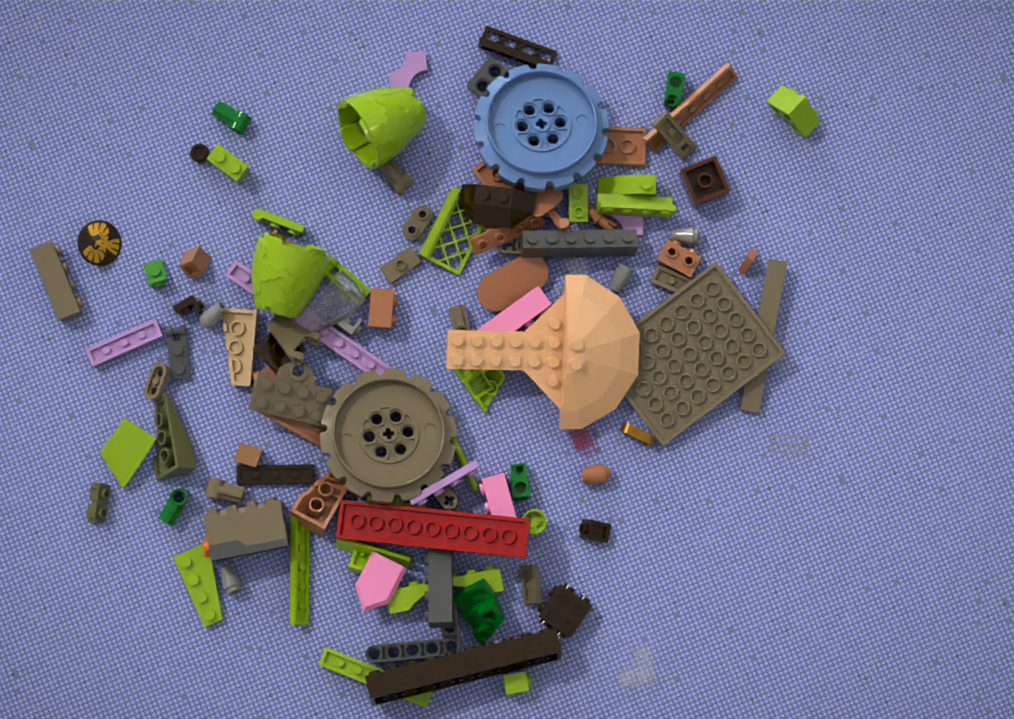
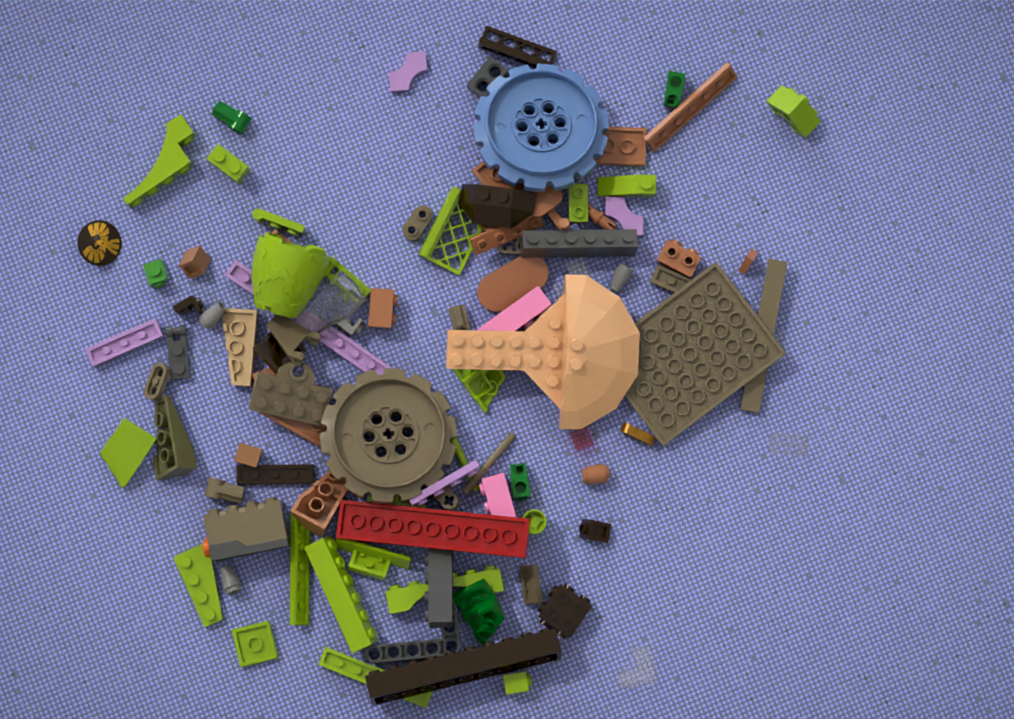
dark tan brick [30,241,84,322] -> none
olive hinge [86,483,110,523] -> none
green piece [158,488,190,526] -> none
dark brown plate [190,144,209,163] -> none
lime piece [336,87,426,169] -> none
bright pink tile [355,552,407,612] -> none
dark tan piece [378,159,414,196] -> none
dark tan plate [379,246,422,284] -> none
lime fence [596,193,676,218] -> none
dark tan plate [651,111,697,161] -> none
light grey cone [671,227,699,246] -> none
reddish brown brick [679,156,730,208] -> none
none -> lime arch [123,114,196,207]
none -> lime tile [232,620,278,668]
none -> lime brick [304,536,378,653]
none -> dark tan bar [462,432,516,495]

